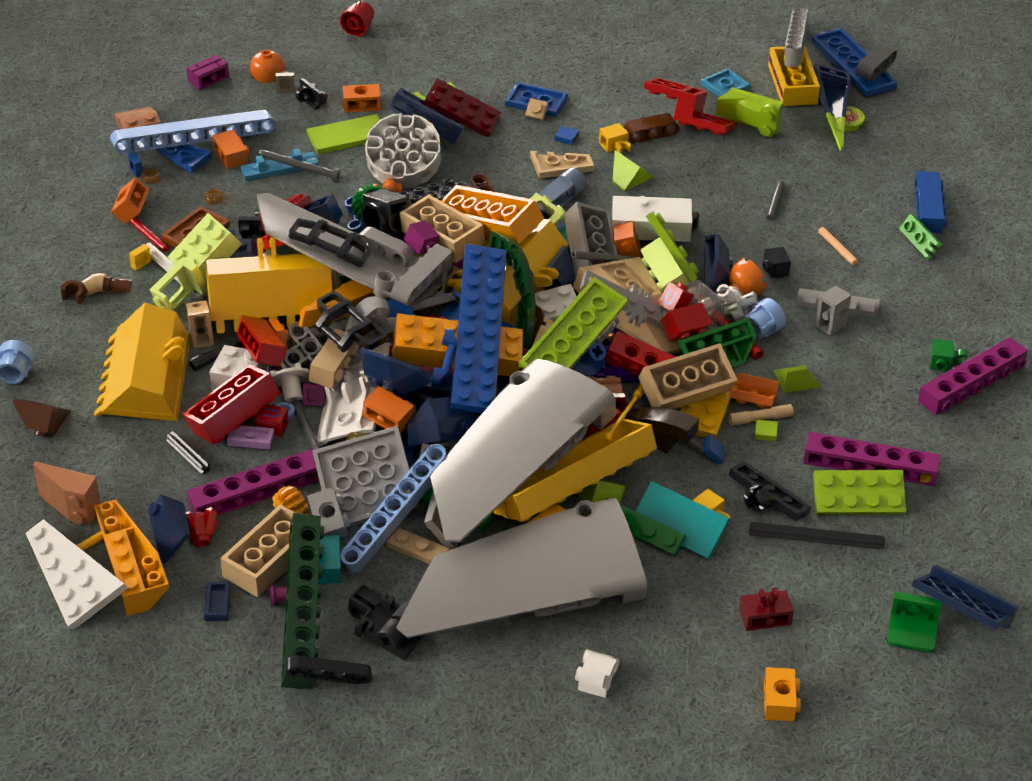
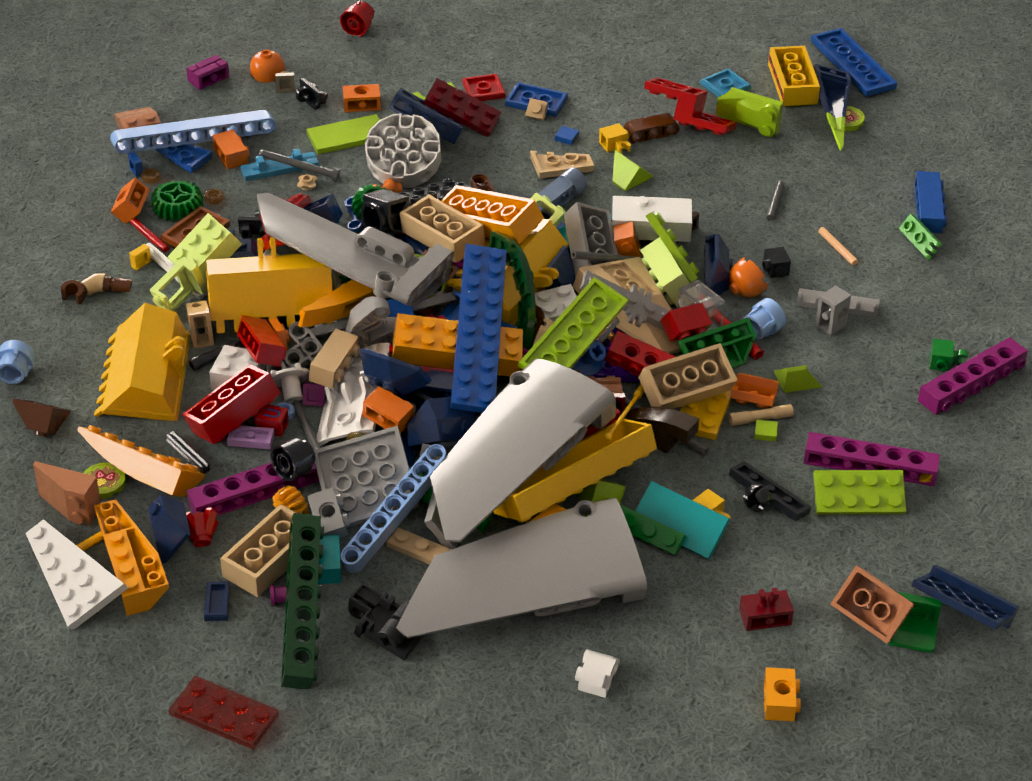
black beam [284,656,373,684] -> none
black bar [288,218,371,267] -> none
black bar [315,291,387,353] -> none
magenta brick [404,220,440,255] -> none
blue bar [431,328,457,385] -> none
brick [657,282,694,311] -> none
blue tile [704,434,724,464] -> none
white pin [717,284,758,321] -> none
black axle [749,522,885,549] -> none
light grey beam [785,8,808,67] -> none
dark grey beam [855,44,897,82] -> none
none -> wedge [78,425,206,497]
none -> tile [84,462,126,499]
none -> green gear [151,180,203,222]
none -> clear red plate [168,676,279,750]
none -> black piece [270,438,316,481]
none -> tan plate [297,174,317,191]
none -> red tile [462,74,506,101]
none -> nougat slope [830,565,915,644]

